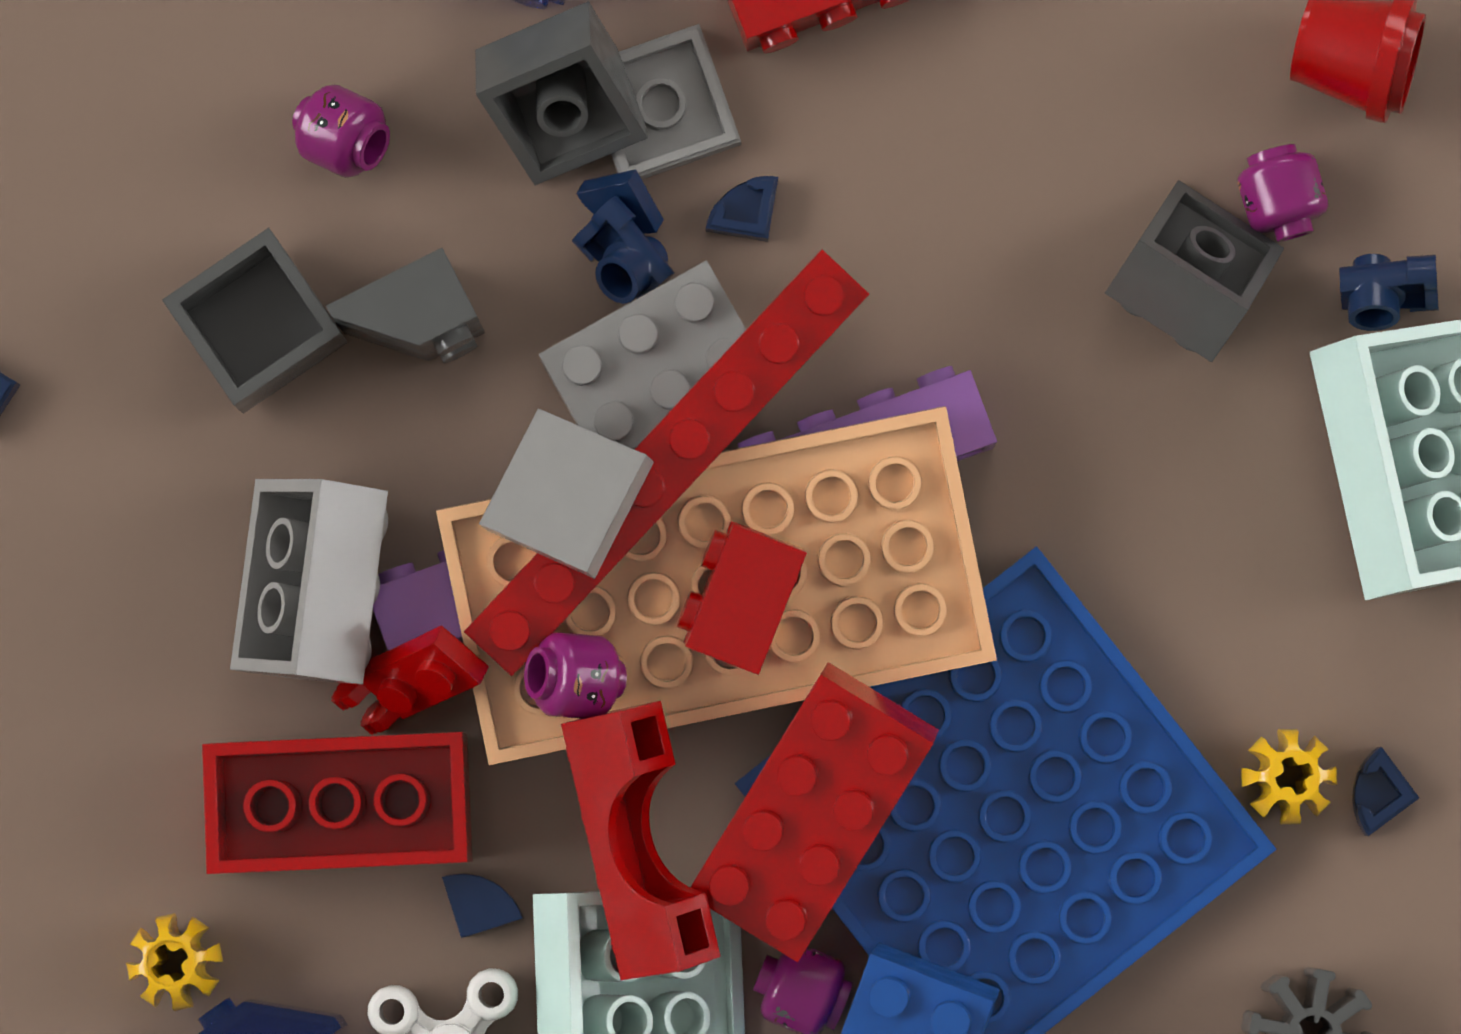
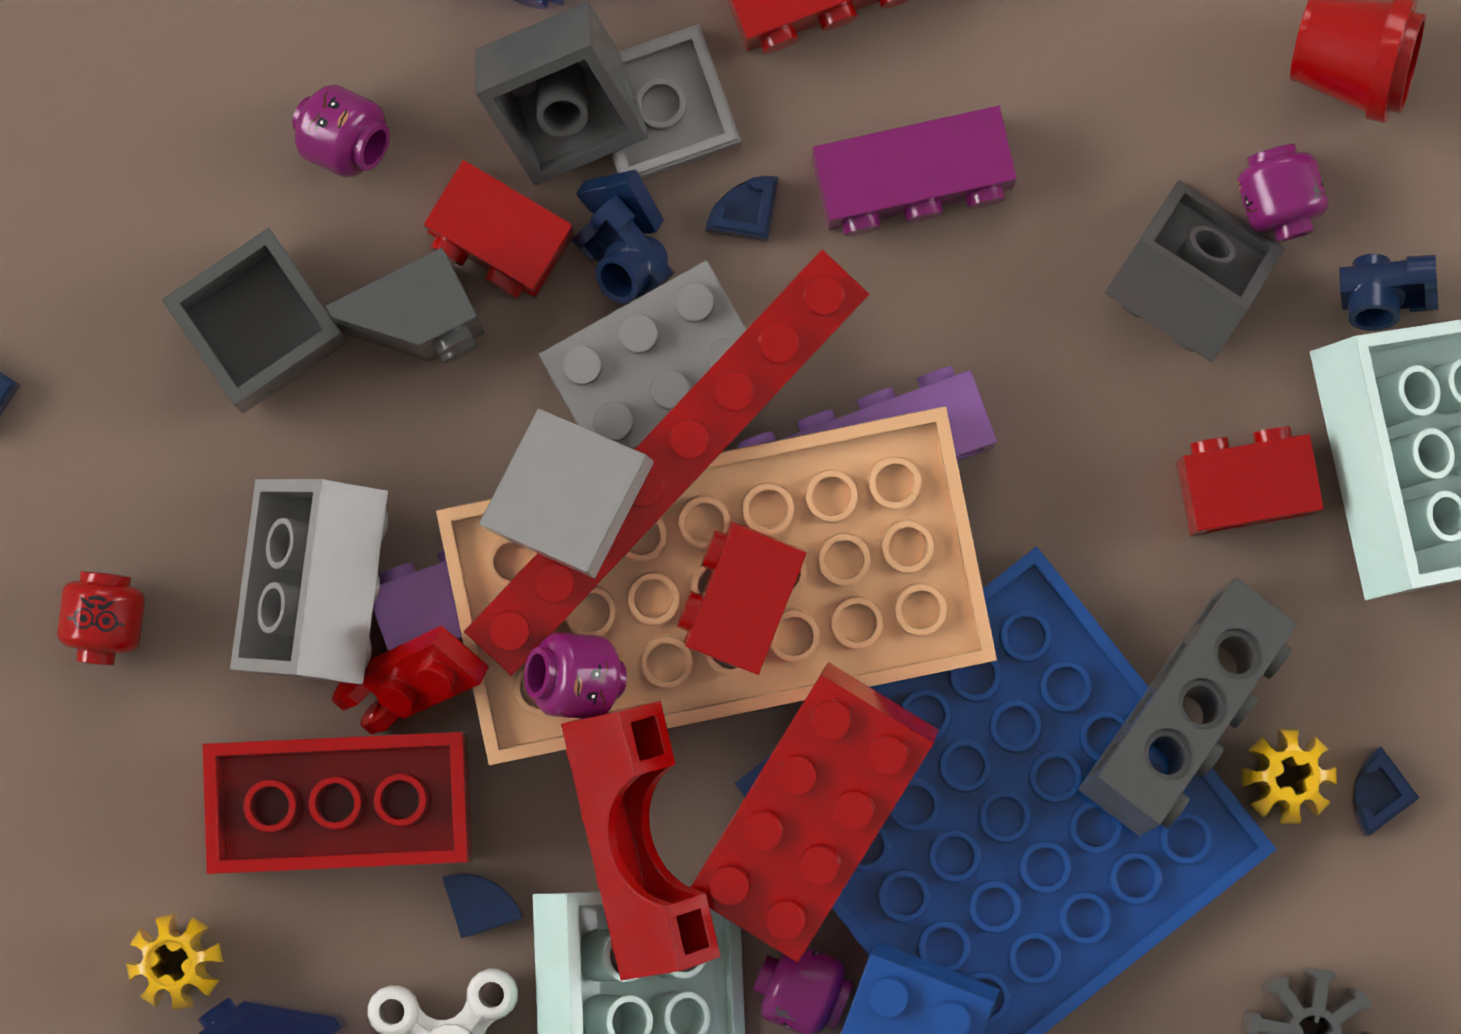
none -> red head [57,571,145,665]
none -> red brick [423,160,575,299]
none -> magenta brick [812,105,1017,236]
none -> dark grey brick [1078,577,1297,836]
none -> red brick [1176,426,1324,536]

